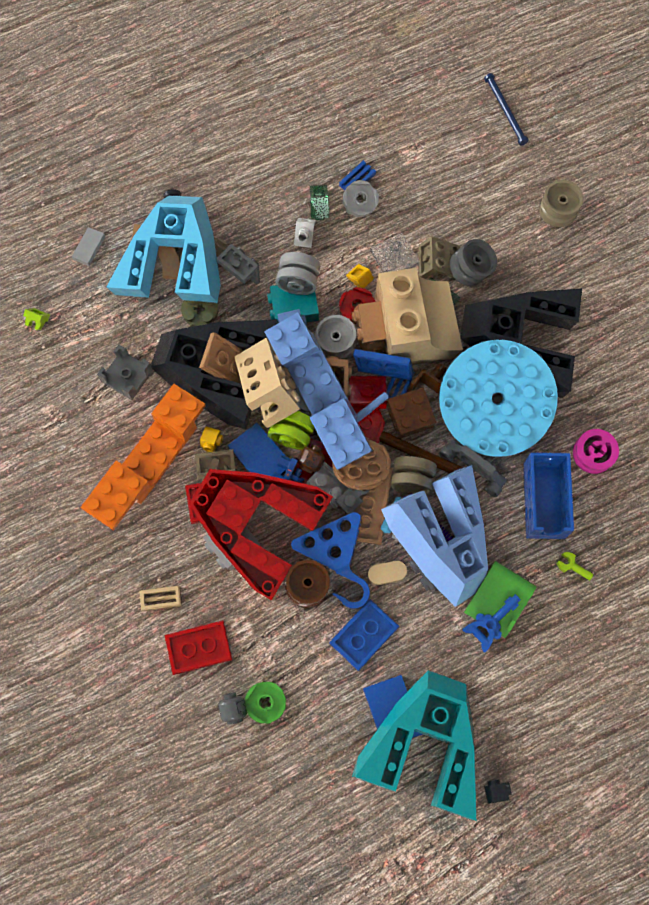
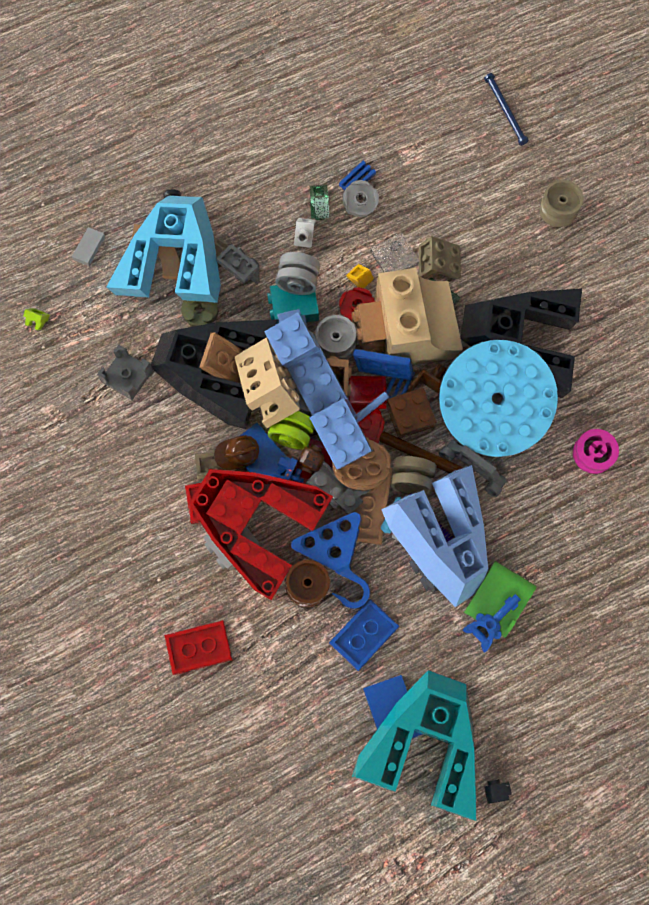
orange bracket [80,384,206,531] -> none
tan tile [140,586,182,611] -> none
yellow plate [200,426,223,452] -> none
dark grey head [218,692,247,725] -> none
bright green plate [245,682,286,724] -> none
tan tile [368,561,407,585] -> none
dark grey wheel [450,239,497,287] -> none
blue piece [523,453,574,539] -> none
lime bar [556,552,594,581] -> none
none -> reddish brown piece [214,435,259,470]

